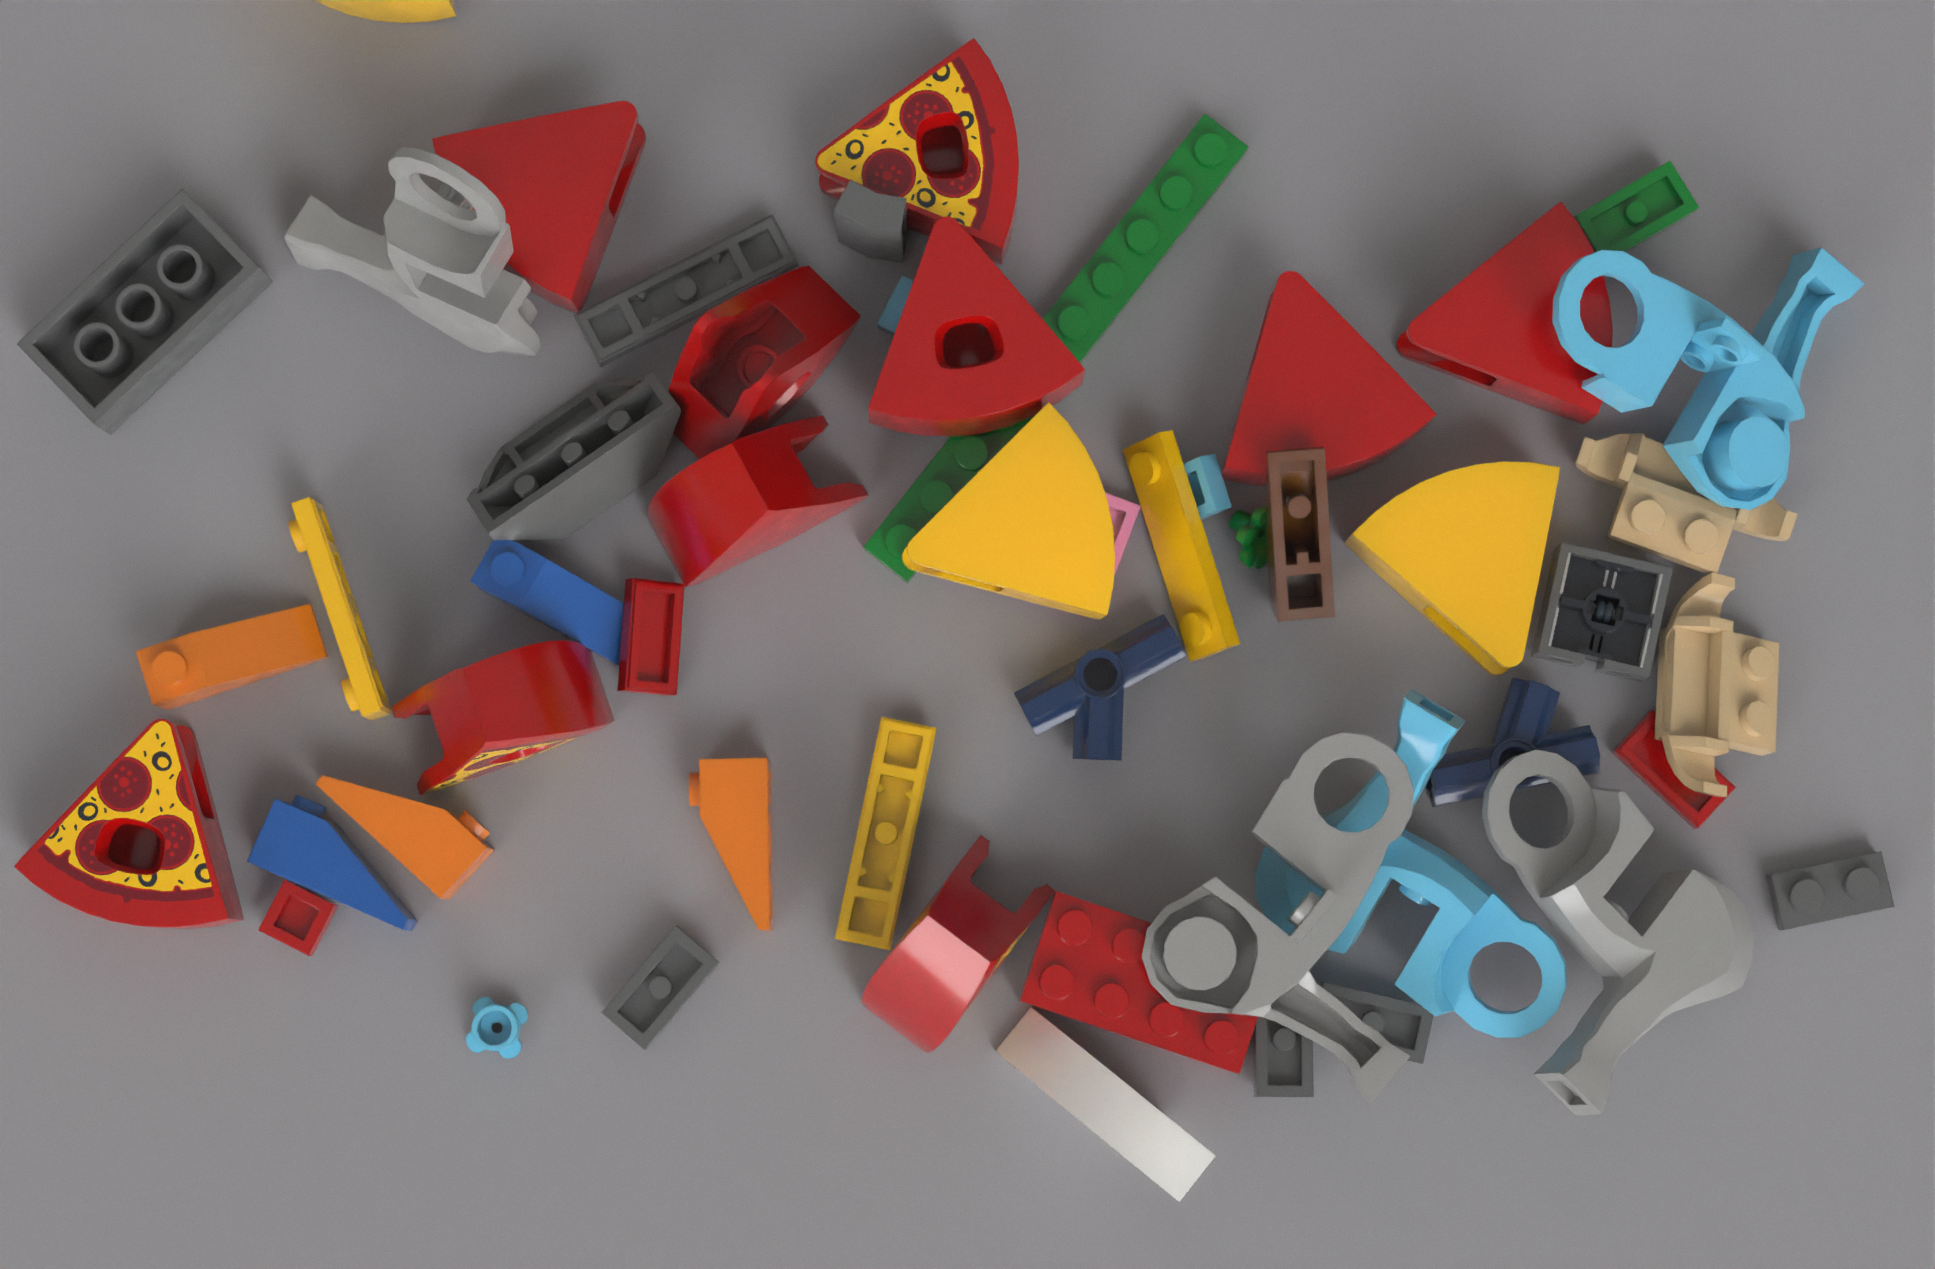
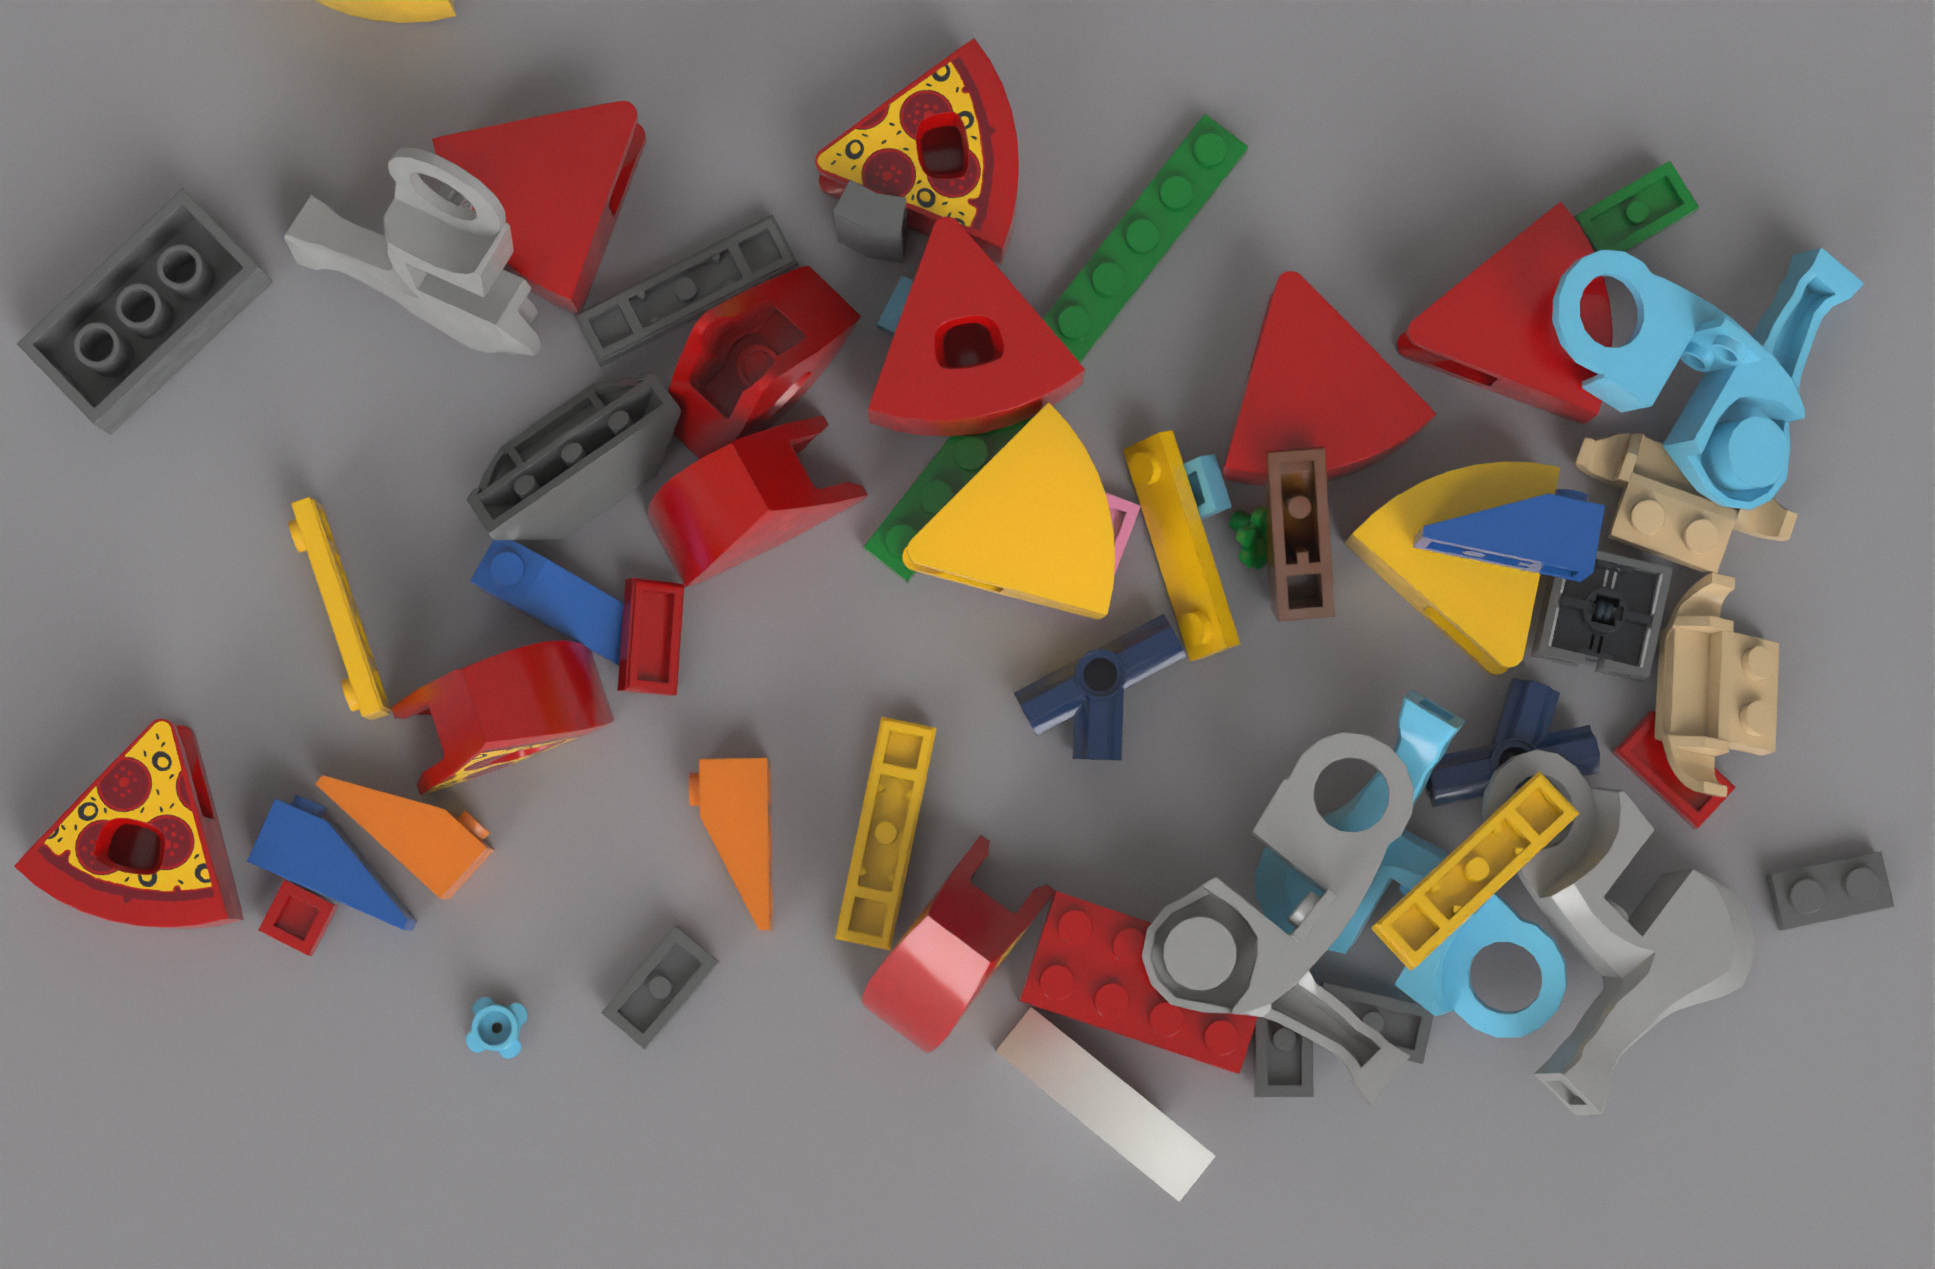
orange slope [136,604,329,710] -> none
none -> yellow plate [1370,771,1580,971]
none -> blue slope [1413,489,1605,582]

